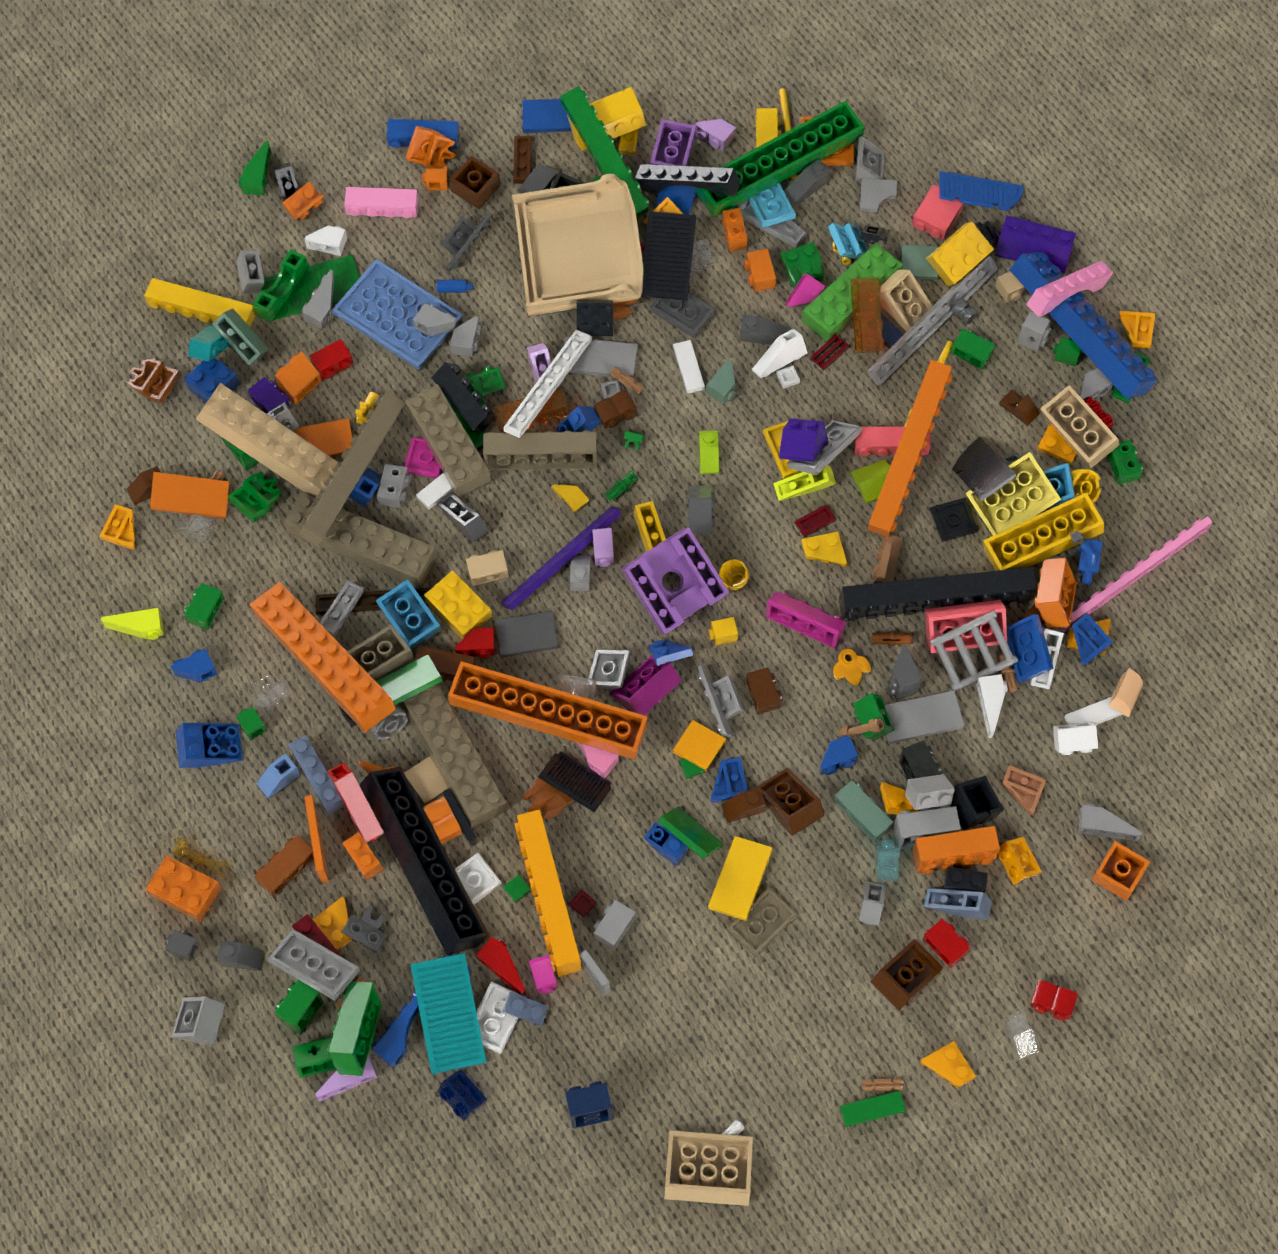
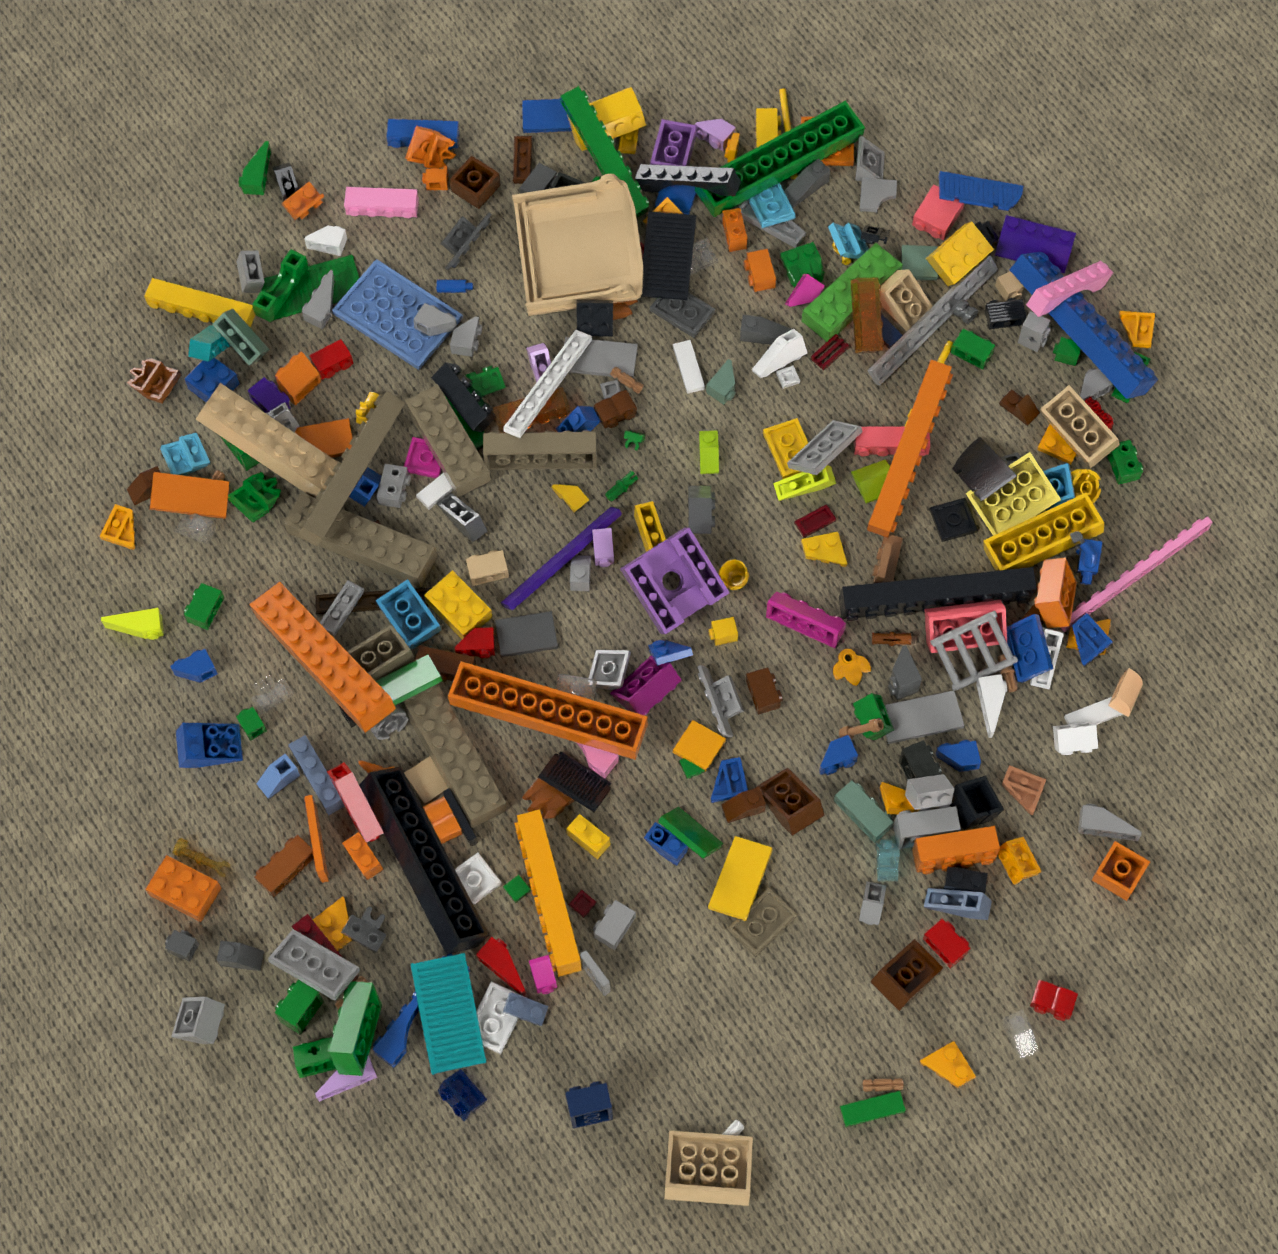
dark purple slope [779,418,828,462] -> none
none -> medium azure slope [160,433,210,476]
none -> yellow brick [567,814,610,860]
none -> light orange wing [725,133,740,163]
none -> blue slope [935,740,981,772]
none -> black brick [985,298,1027,330]

